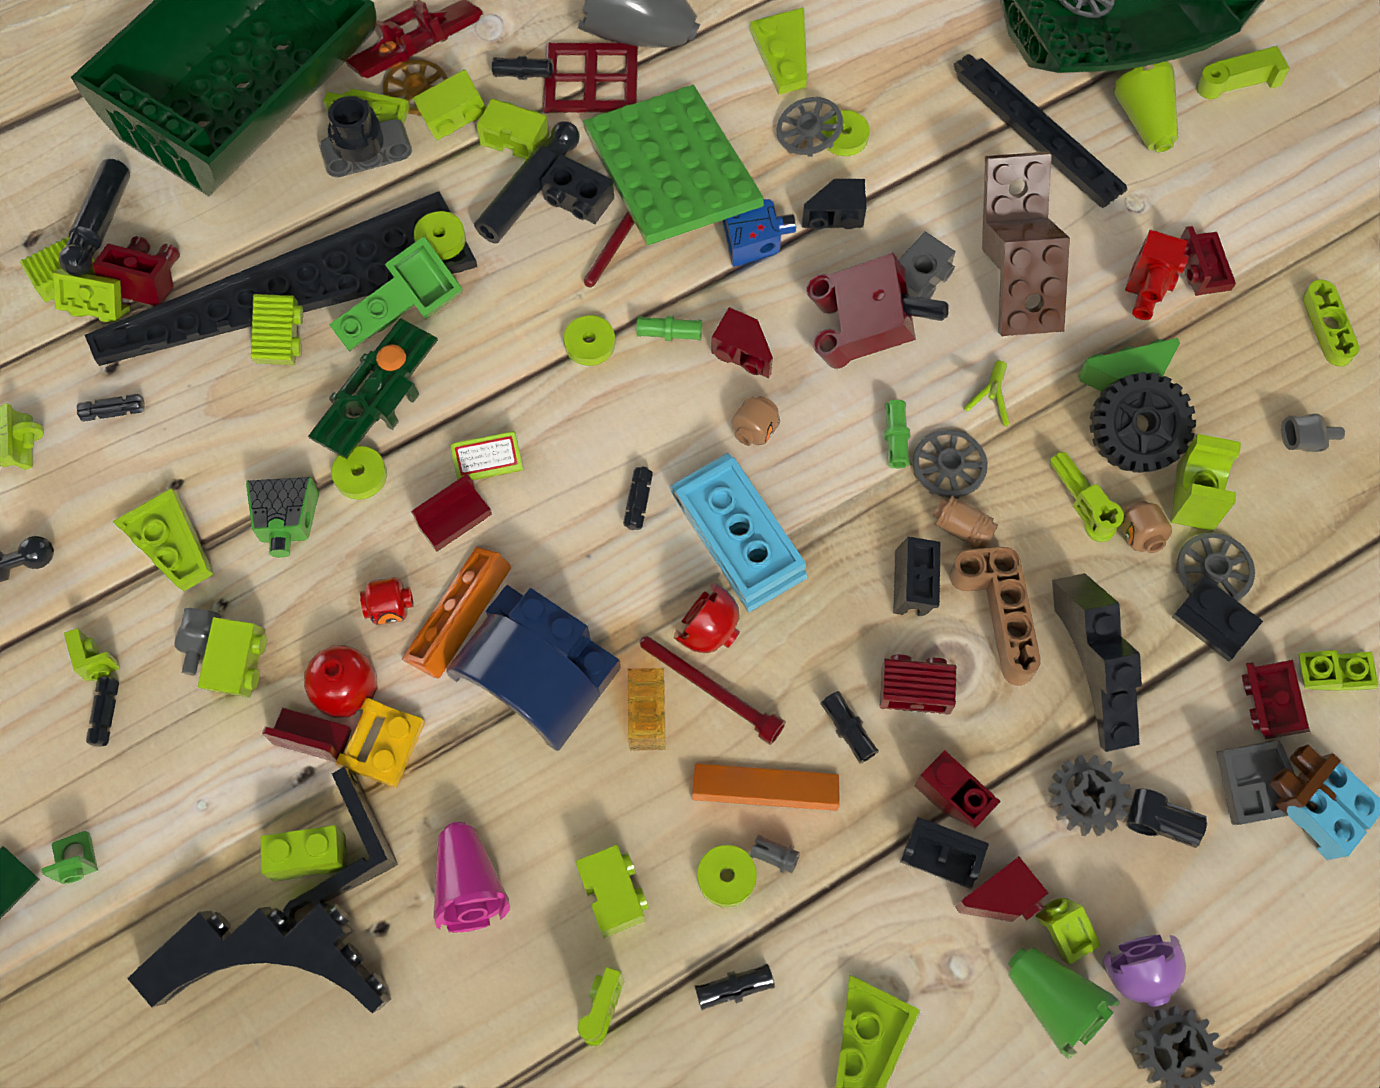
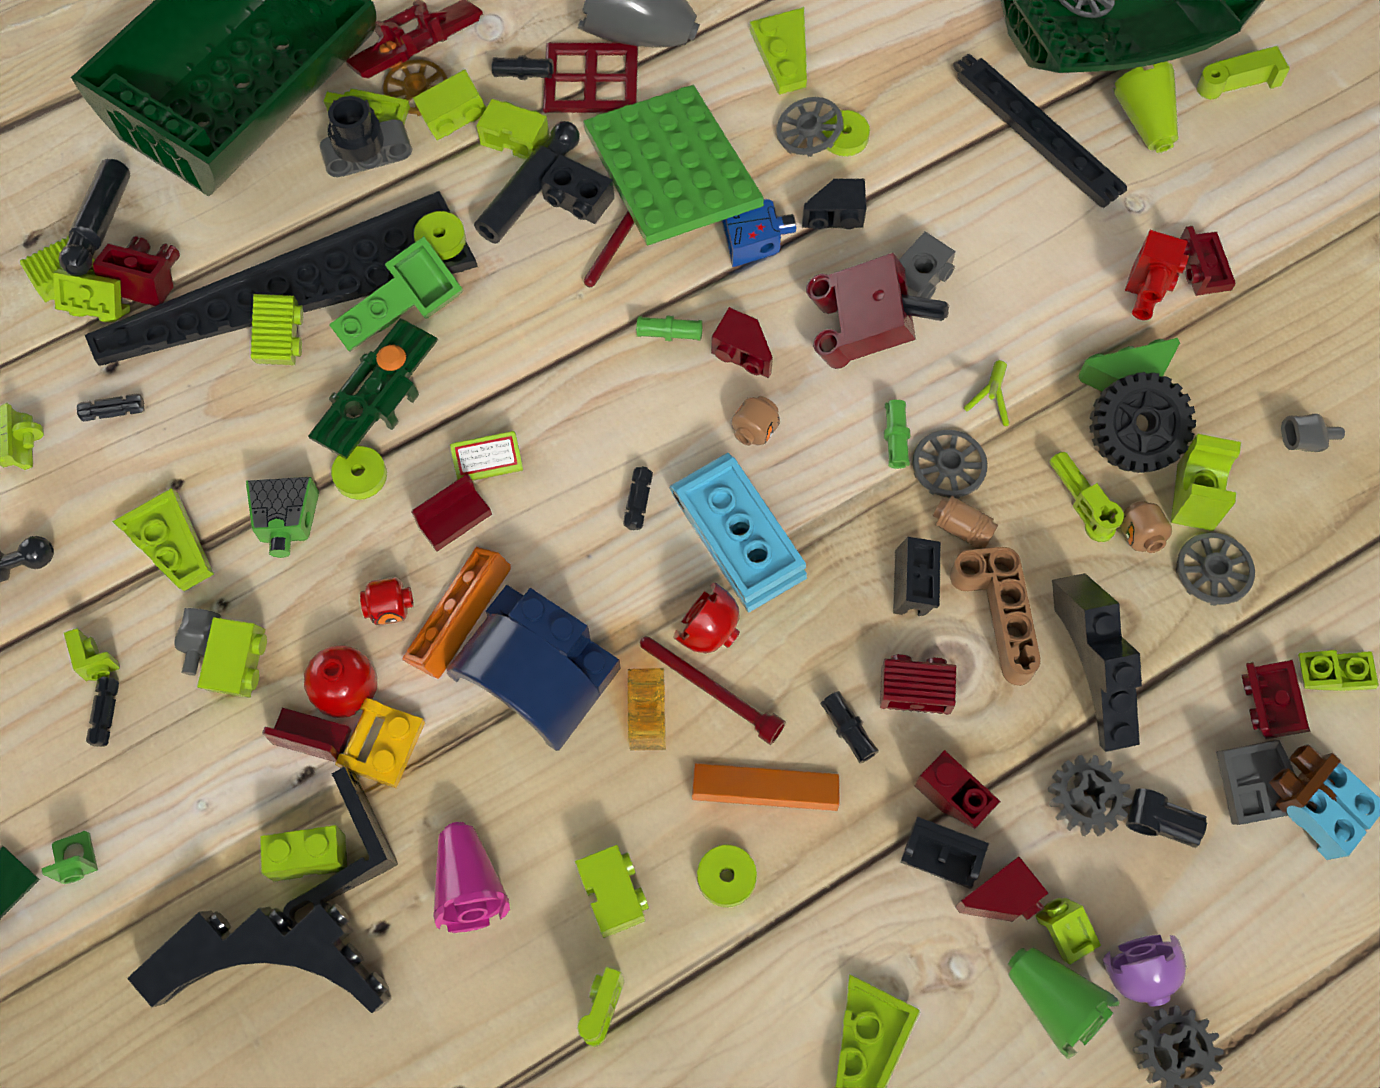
lime piece [564,315,615,366] -> none
black pin [695,963,775,1011] -> none
dark grey pin [750,835,800,874] -> none
reddish brown bracket [982,151,1070,336] -> none
black plate [1172,577,1263,662] -> none
lime beam [1303,279,1359,366] -> none

